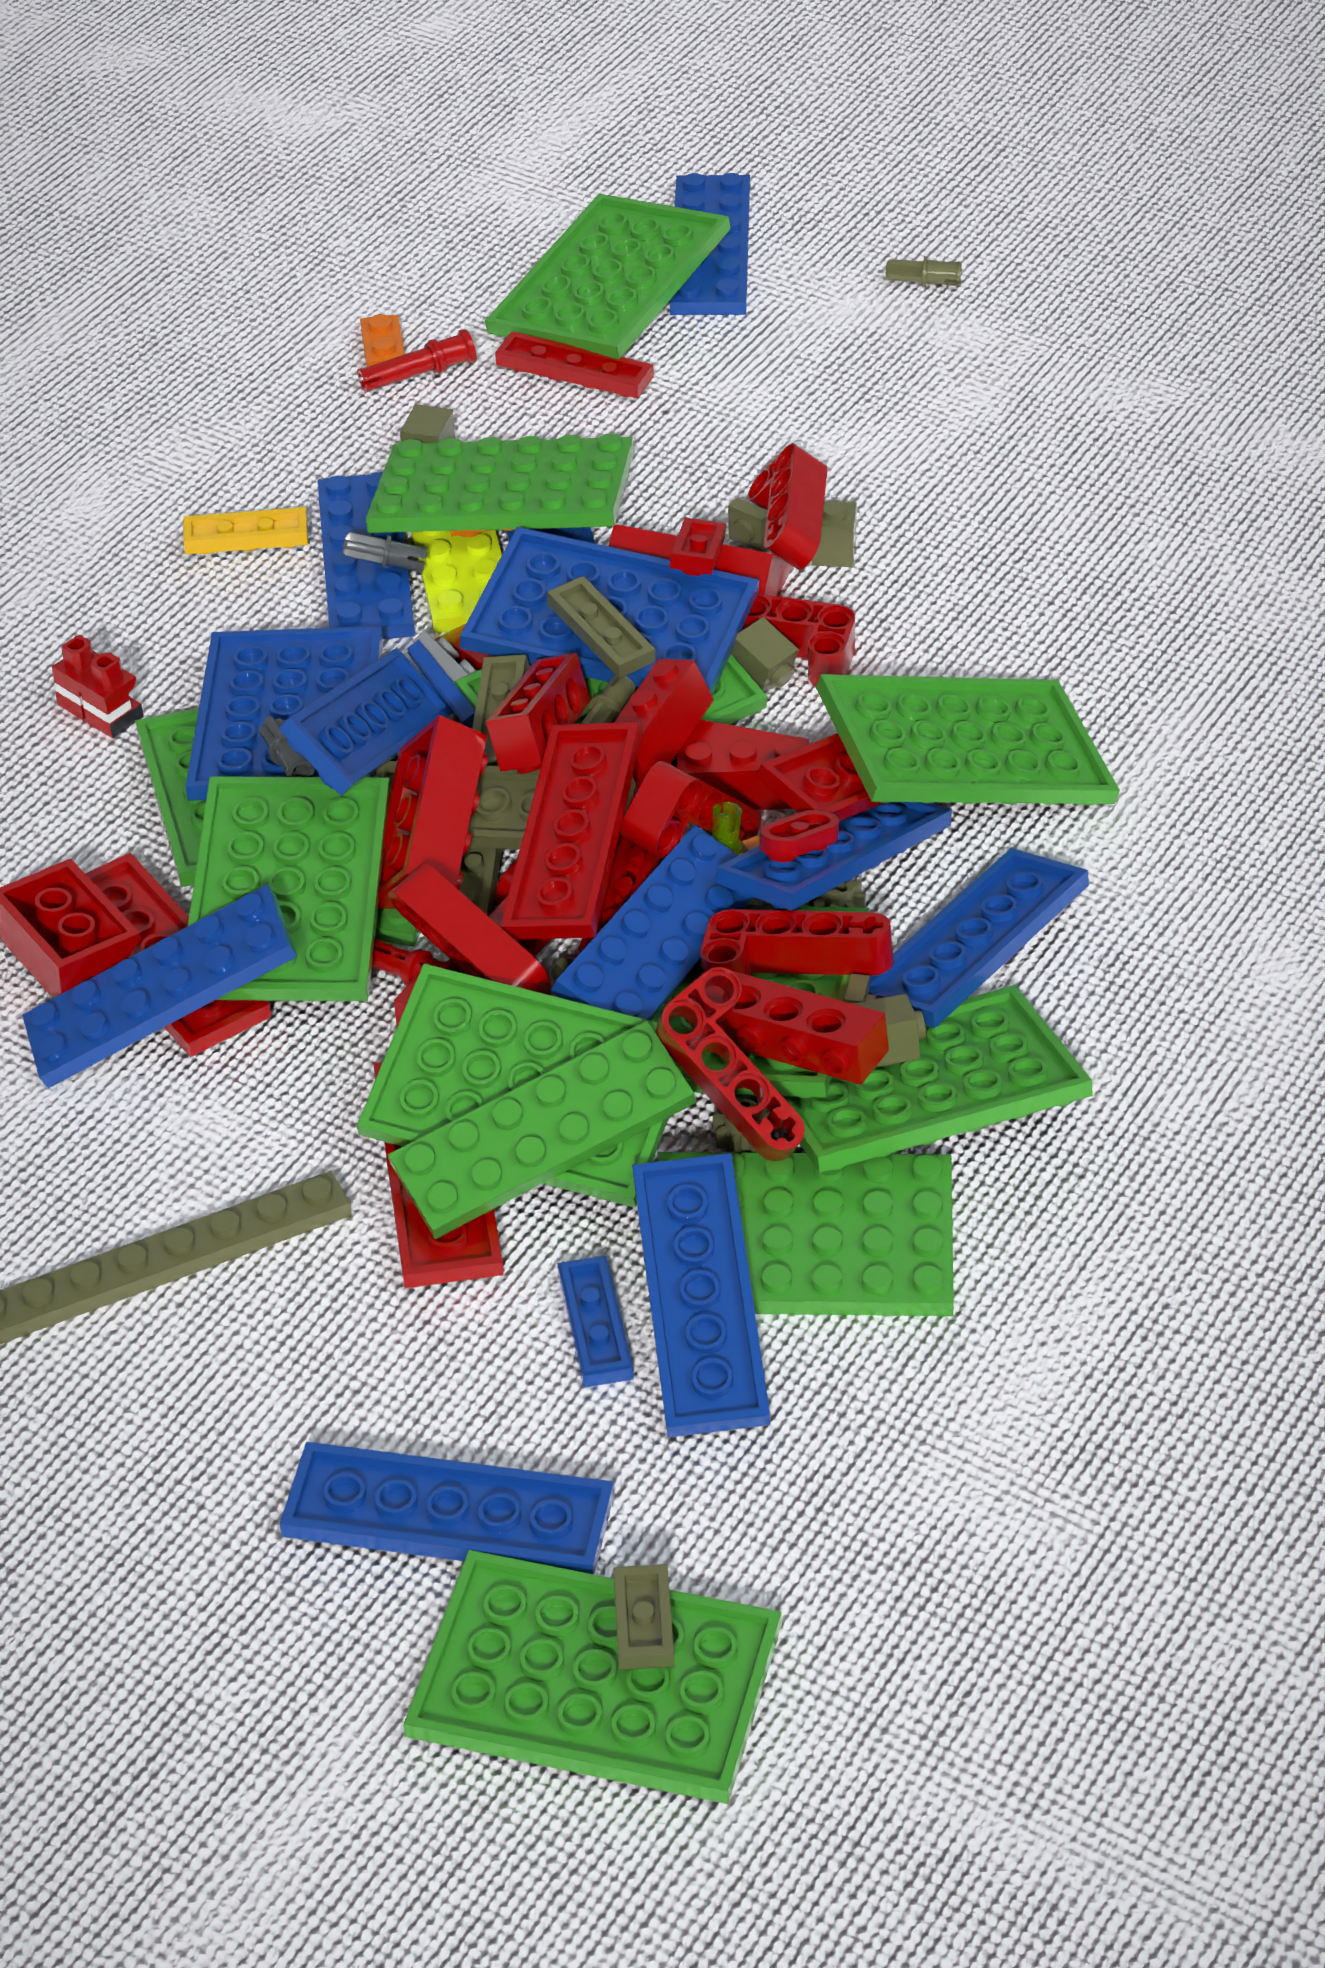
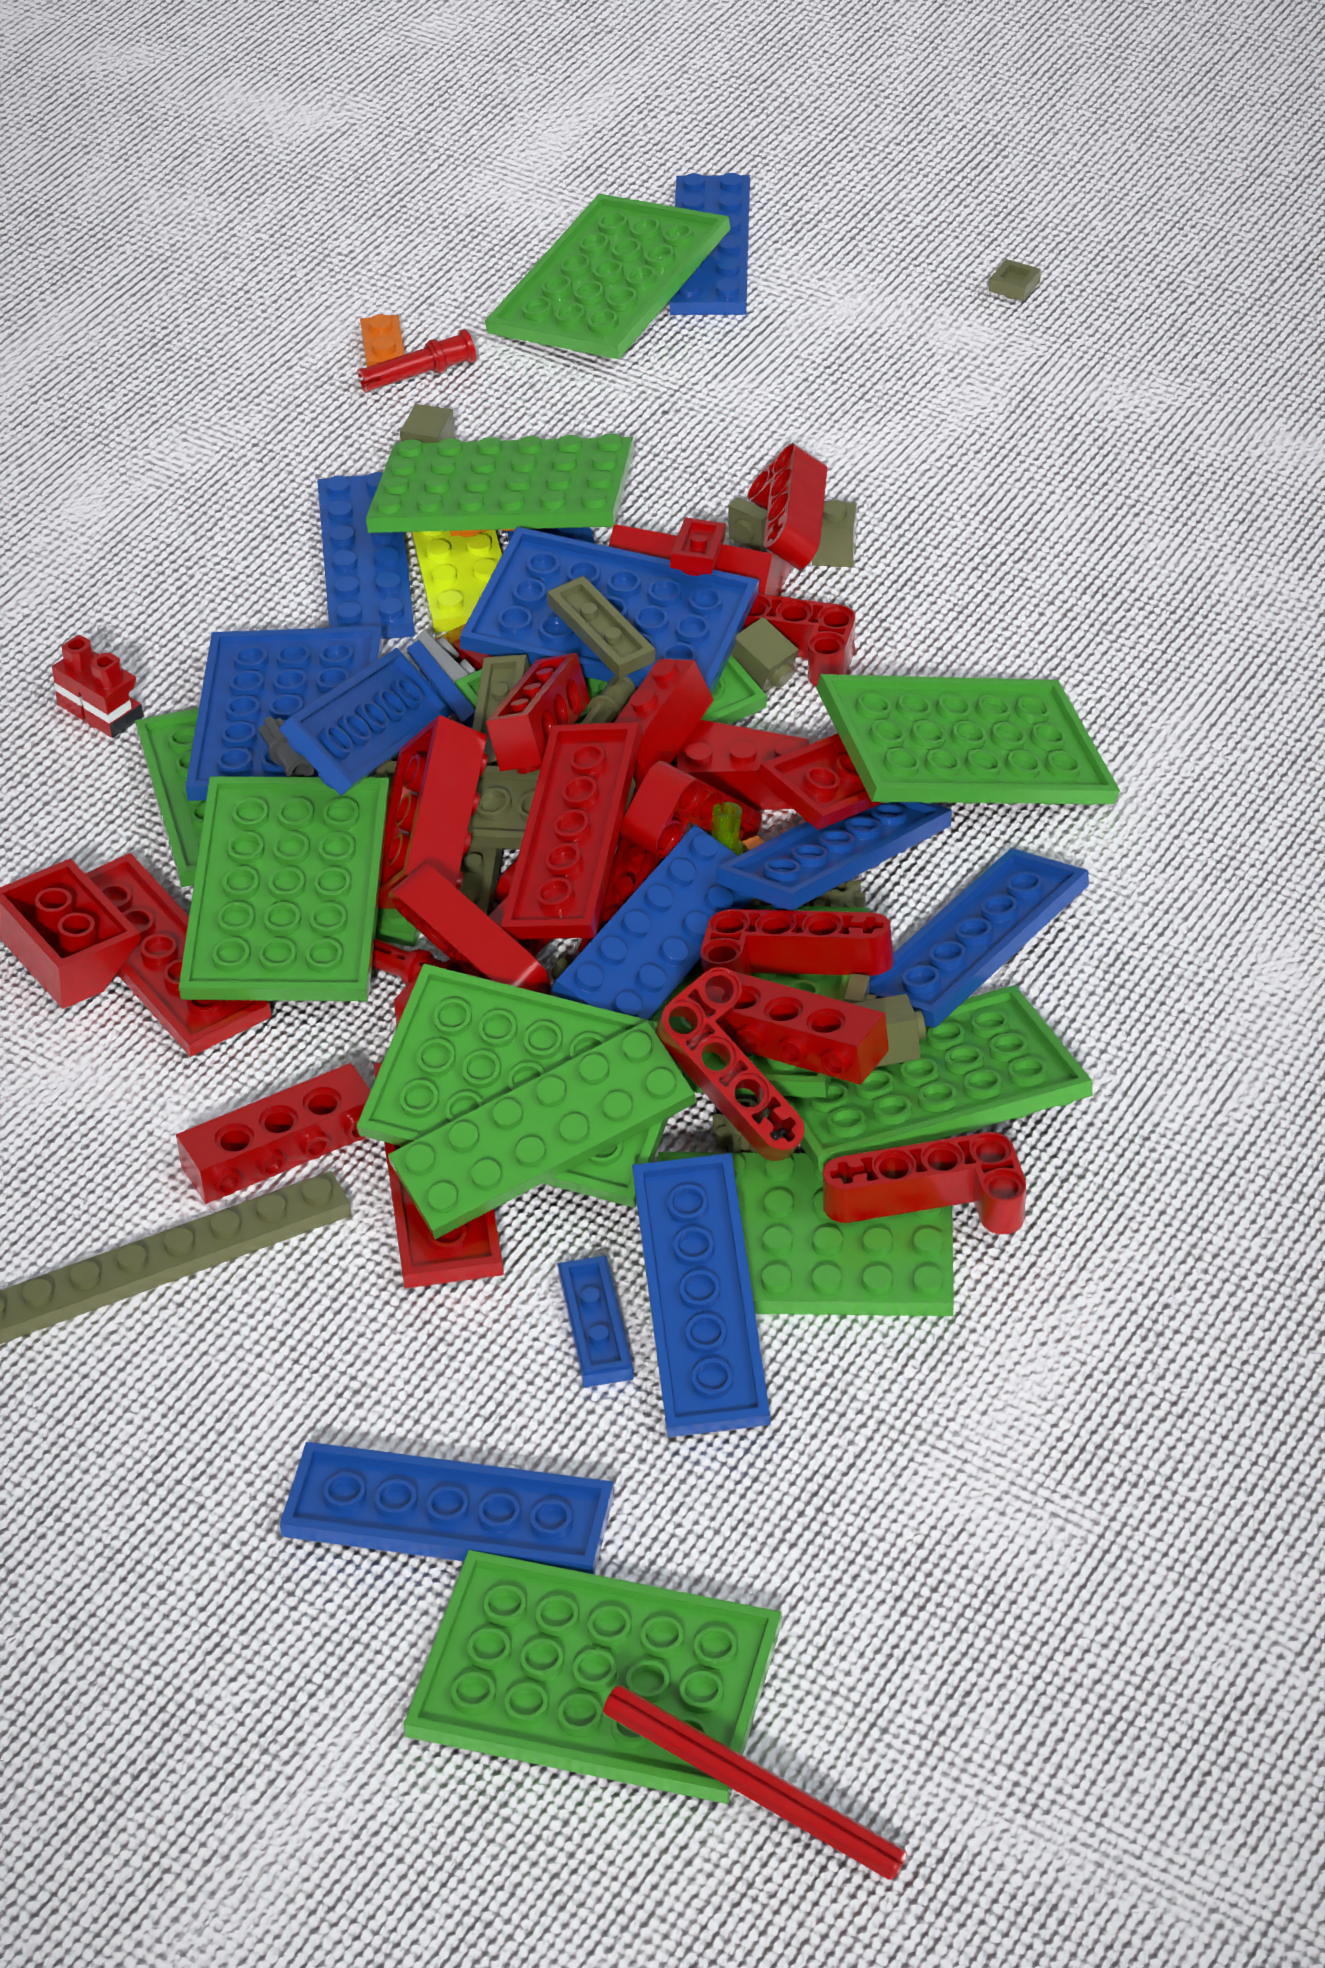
blue plate [22,884,297,1088] -> none
yellow plate [183,507,308,554] -> none
dark grey axle [343,532,427,573] -> none
red plate [495,331,654,399] -> none
olive plate [613,1564,675,1670] -> none
red plate [759,810,839,863] -> none
olive axle [886,256,962,287] -> none
none -> red brick [176,1063,371,1204]
none -> red axle [603,1685,907,1880]
none -> red beam [823,1132,1026,1235]
none -> olive plate [989,259,1041,301]

